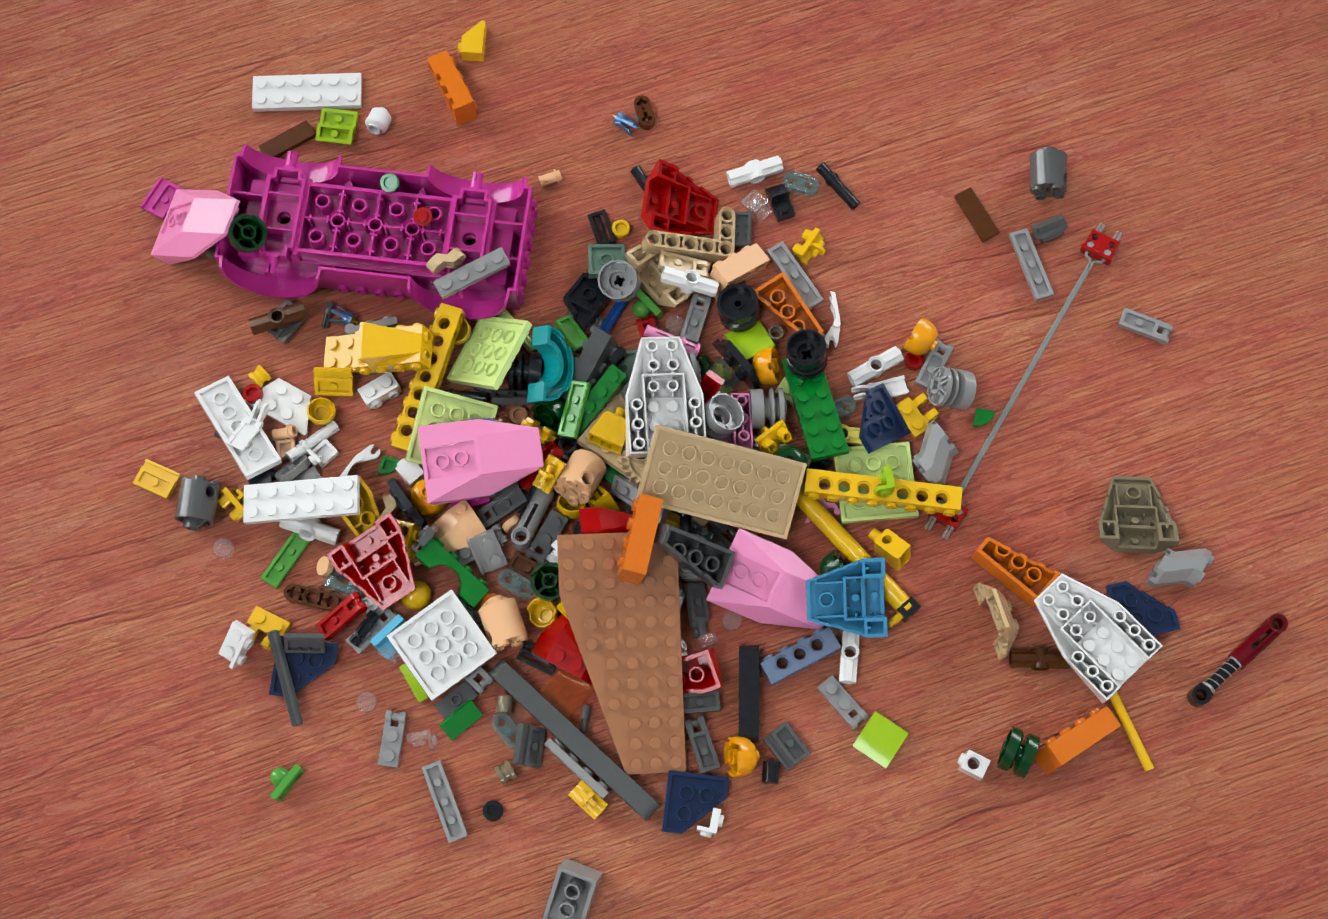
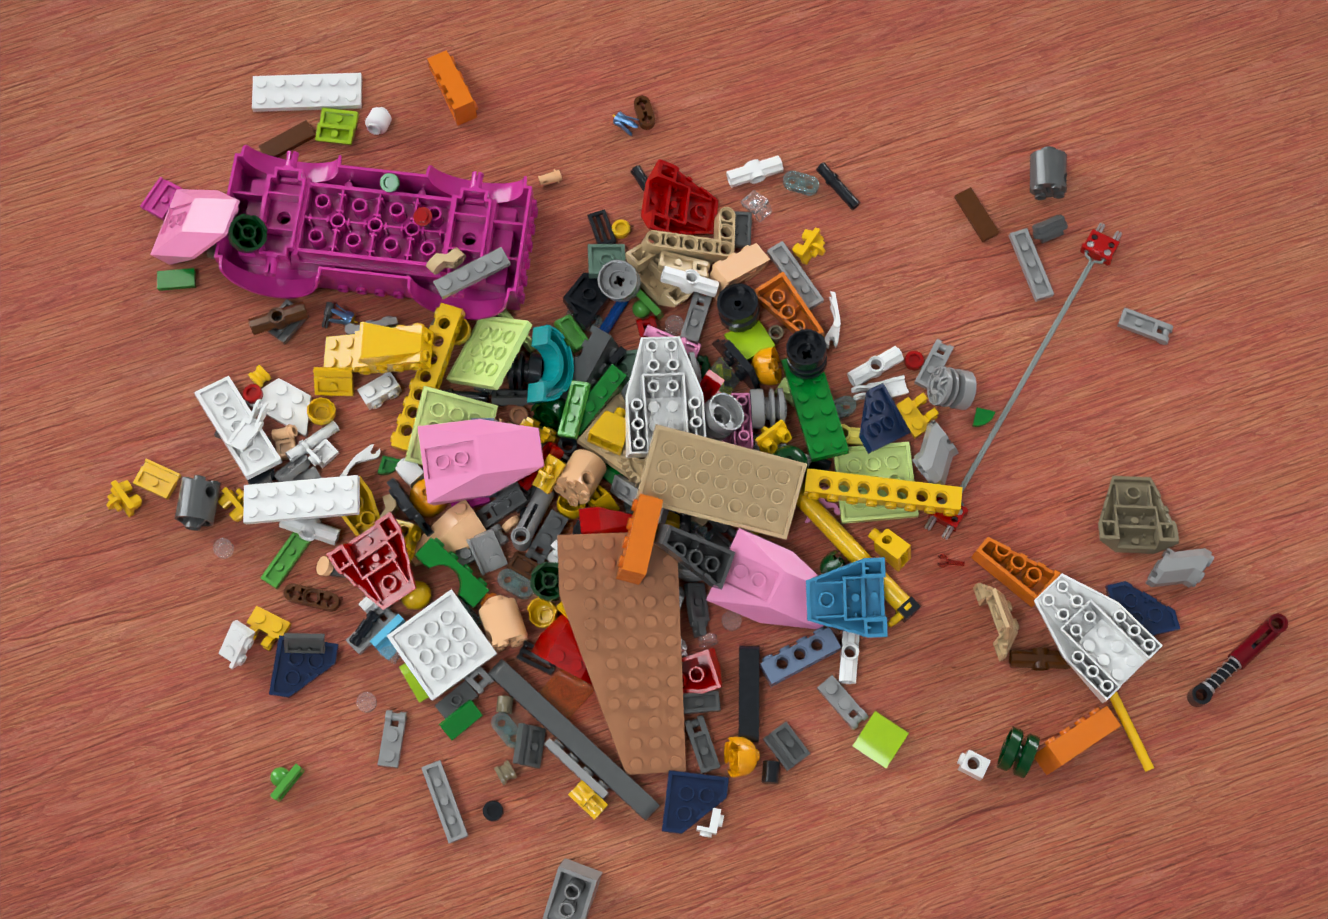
dark grey axle [267,630,303,727] -> none
red plate [316,592,368,641] -> none
clear light blue plate [322,575,361,596] -> none
clear bracket [406,730,438,752] -> none
dark grey plate [411,523,439,553] -> none
yellow slope [458,21,487,62] -> none
dark grey pin [580,705,591,733] -> none
black slope [765,183,795,222] -> none
lime bracket [874,465,896,497] -> none
light orange cylinder [903,317,939,355] -> none
none -> yellow hips [106,480,142,517]
none -> green tile [157,268,196,291]
none -> clear red hand [937,554,965,568]

